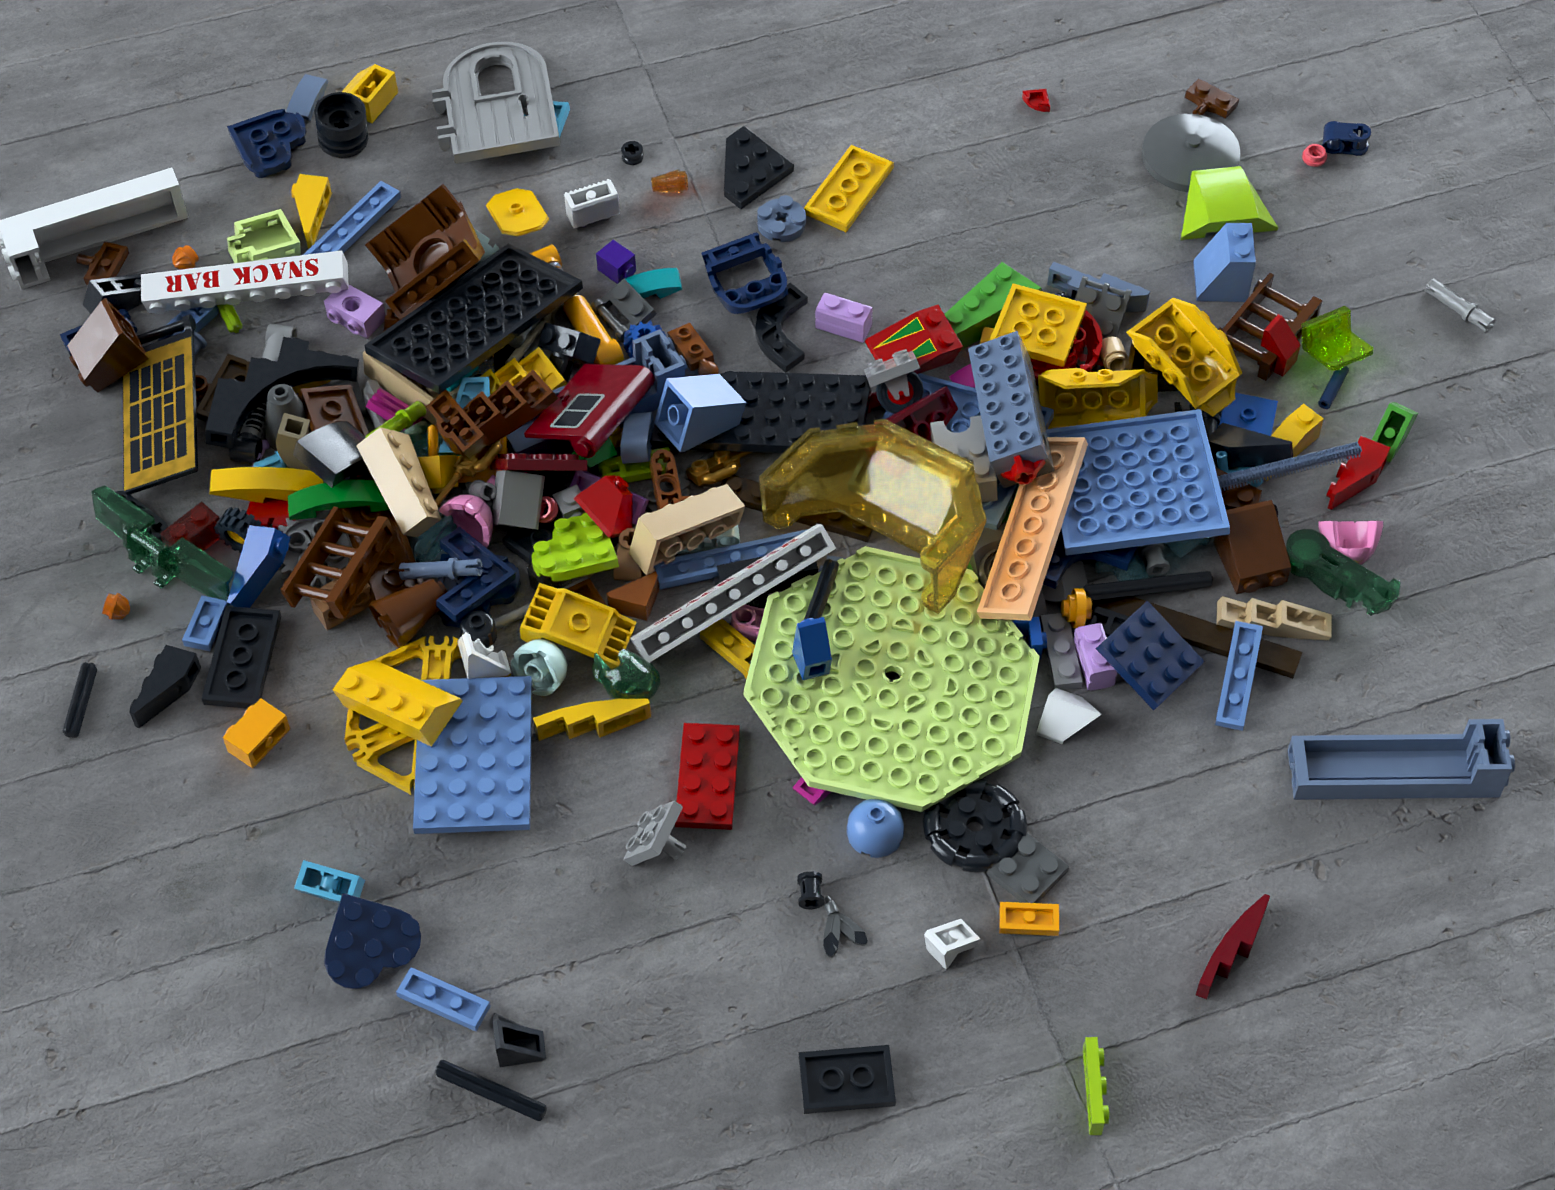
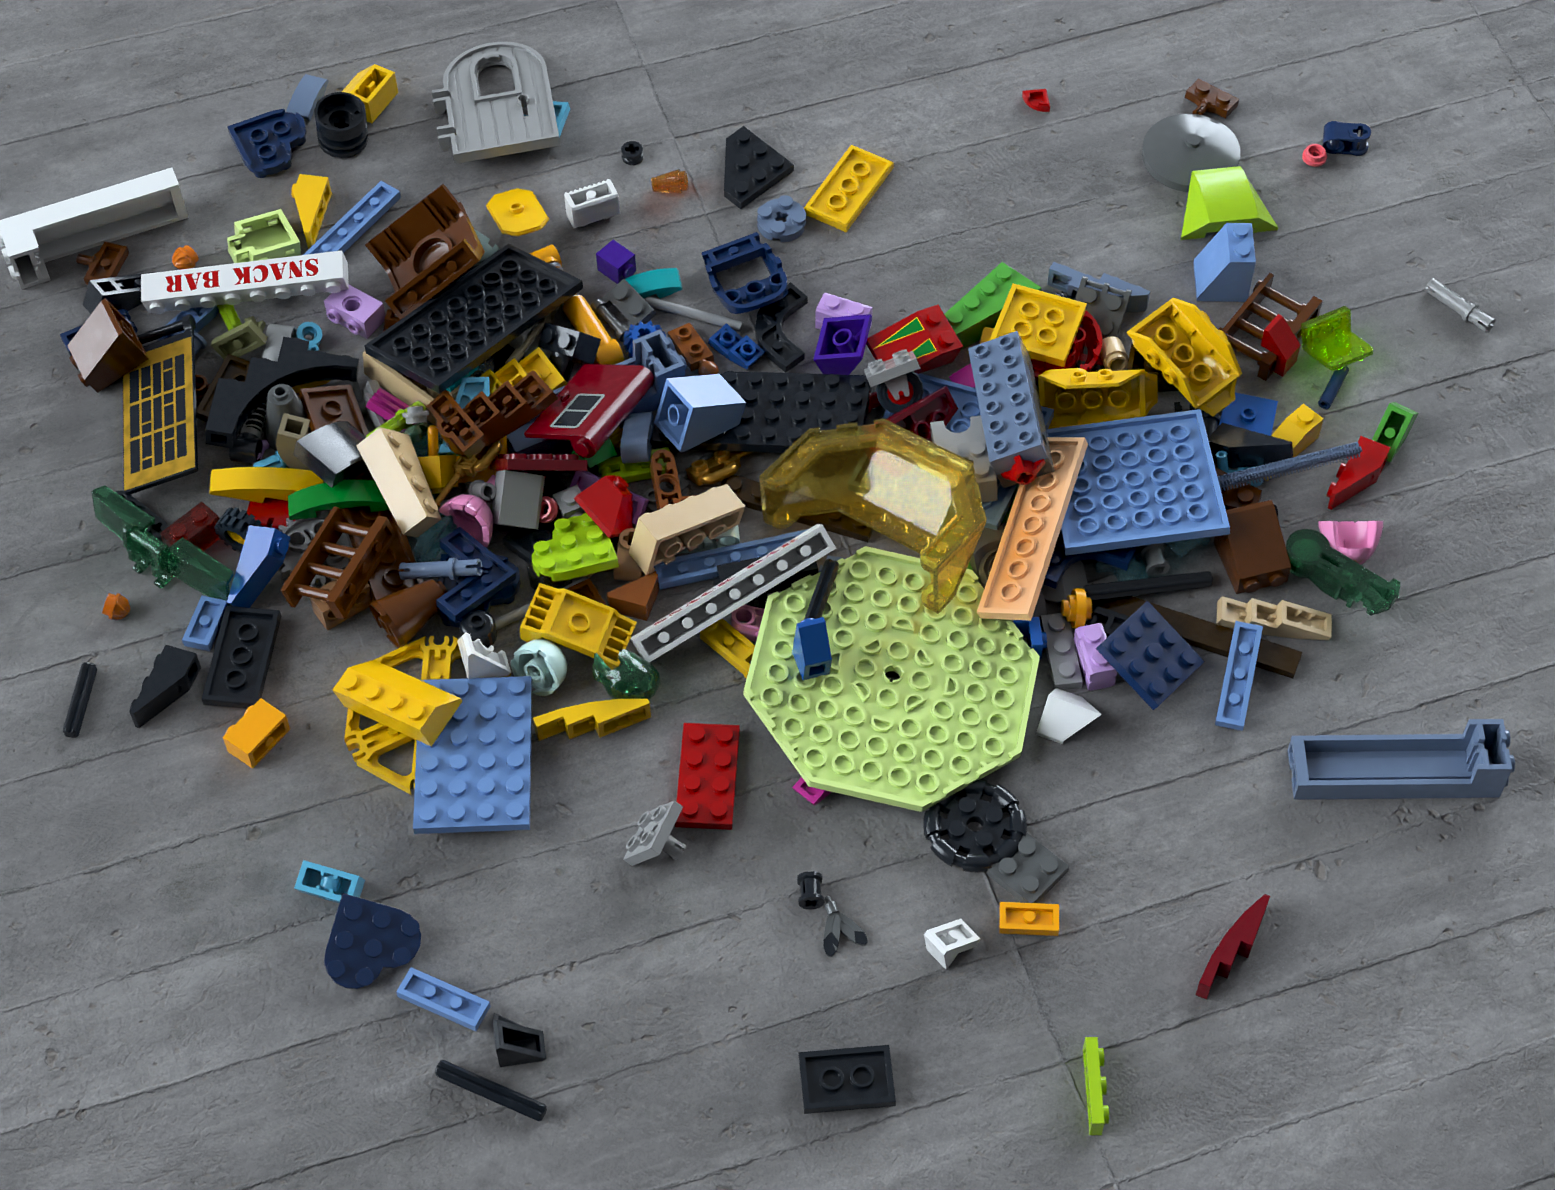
medium blue cylinder [847,799,904,858] -> none
none -> olive piece [211,316,268,360]
none -> medium azure plate [296,322,322,351]
none -> light grey plate [402,406,429,424]
none -> light grey bar [646,296,744,332]
none -> blue slope [708,323,765,369]
none -> dark purple slope [813,314,872,375]

